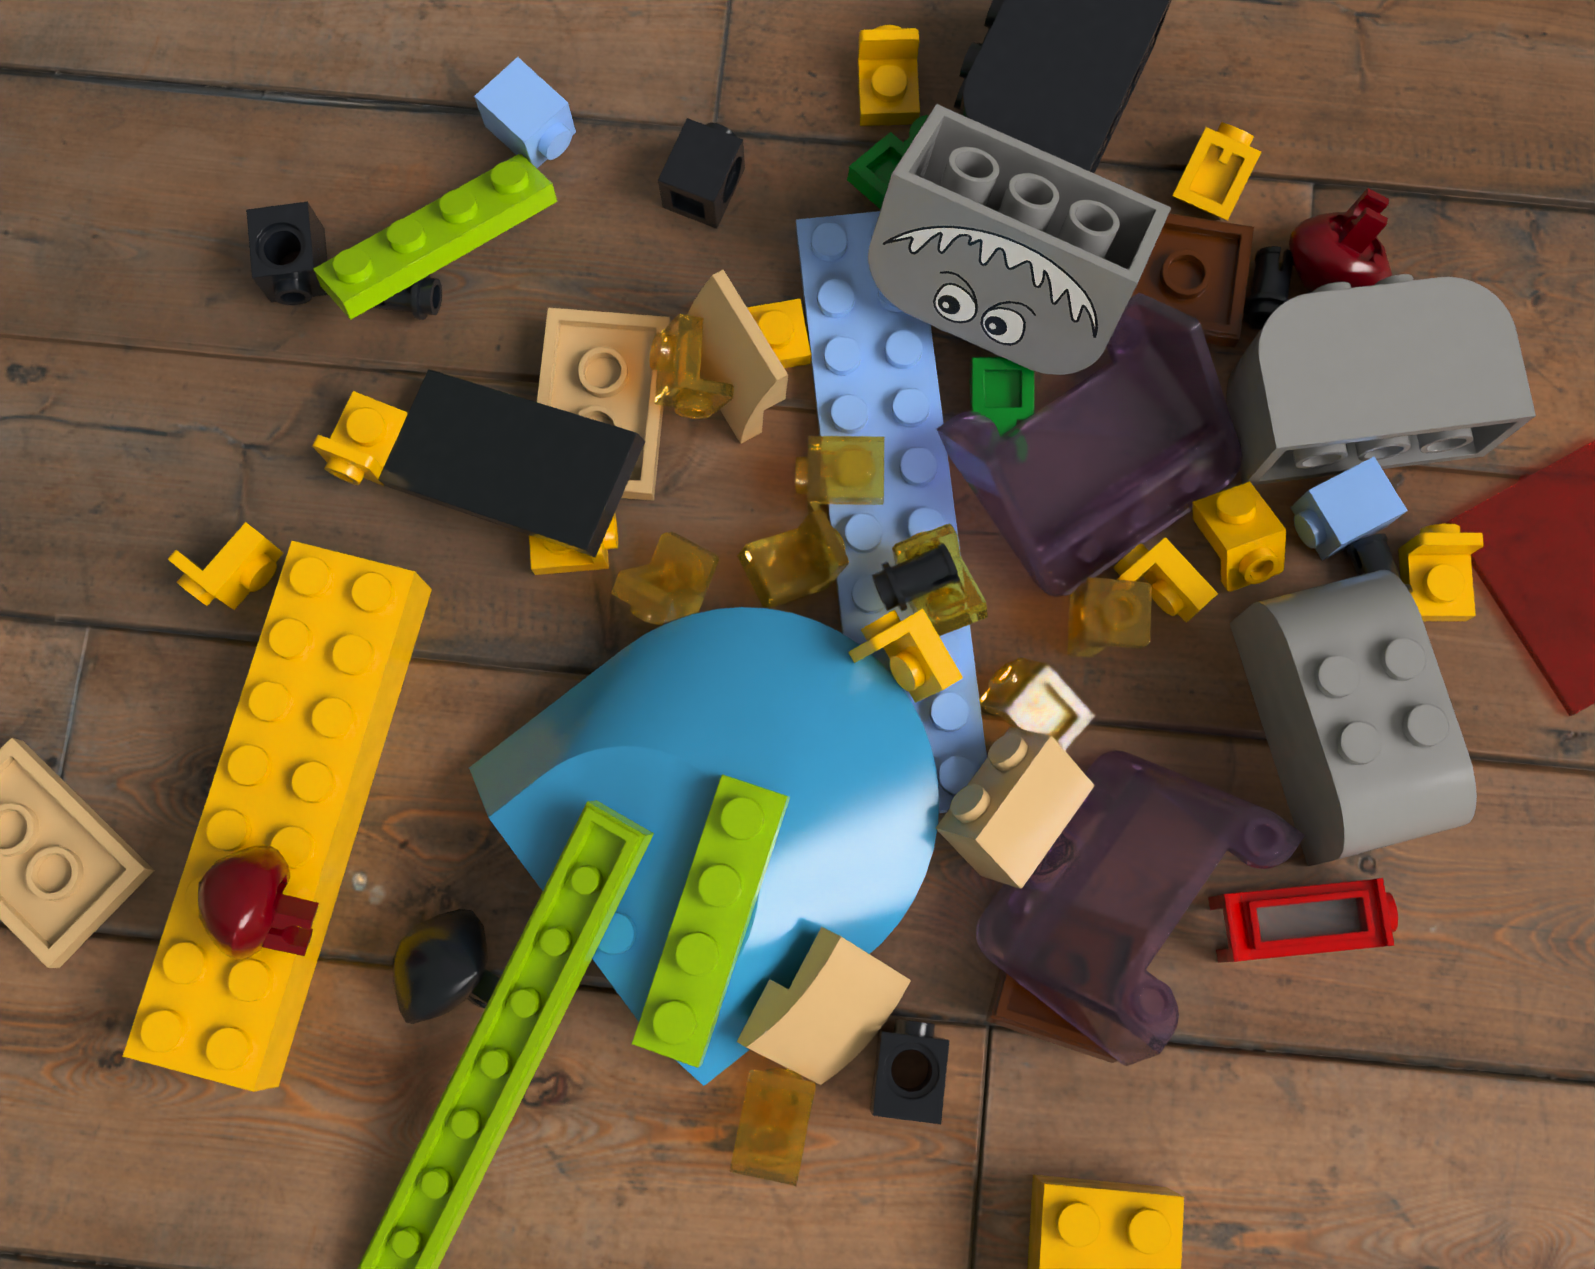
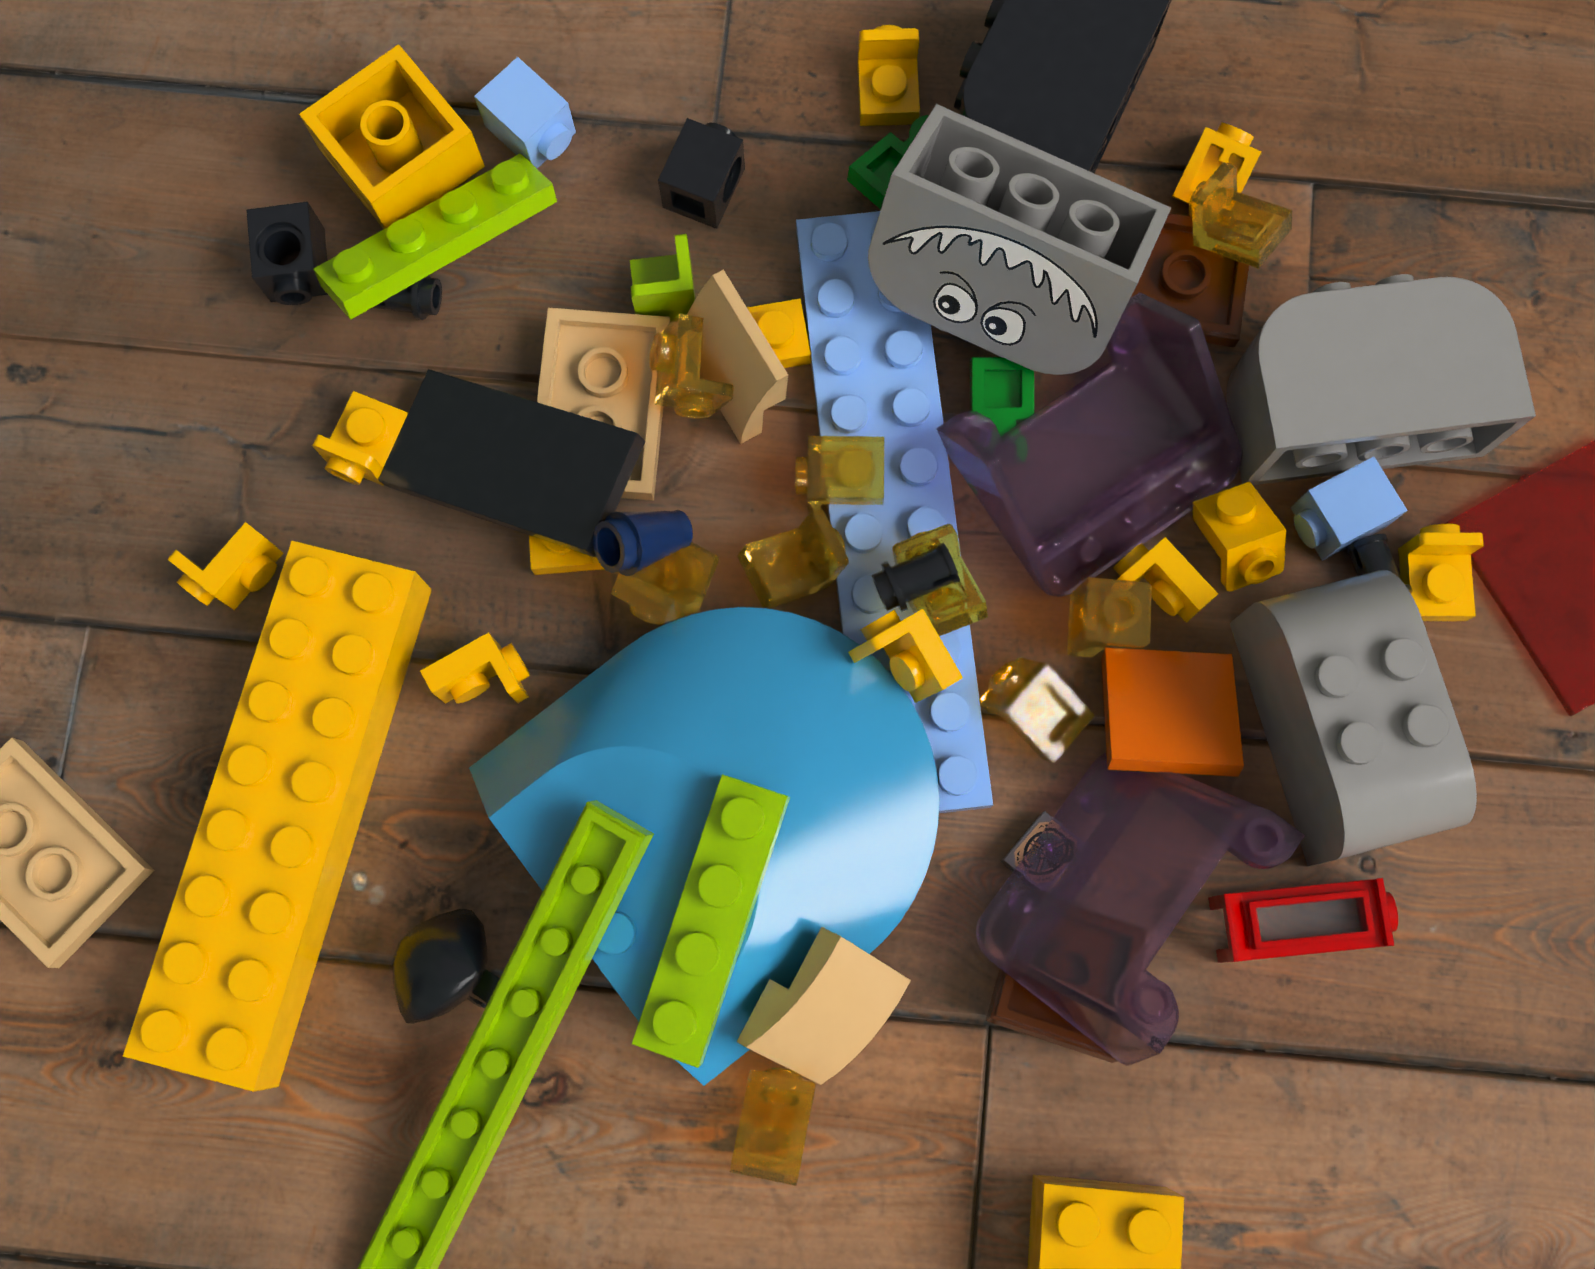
dark red piece [198,846,319,960] -> none
black brick [870,1019,950,1125] -> none
tan brick [936,727,1095,889] -> none
black pin [1243,246,1294,329] -> none
dark red piece [1289,188,1392,293] -> none
none -> yellow brick [299,44,485,229]
none -> yellow bracket [420,632,530,704]
none -> dark blue cone [593,510,693,576]
none -> lime panel [630,234,696,322]
none -> orange tile [1101,647,1244,777]
none -> clear yellow bracket [1189,162,1292,269]

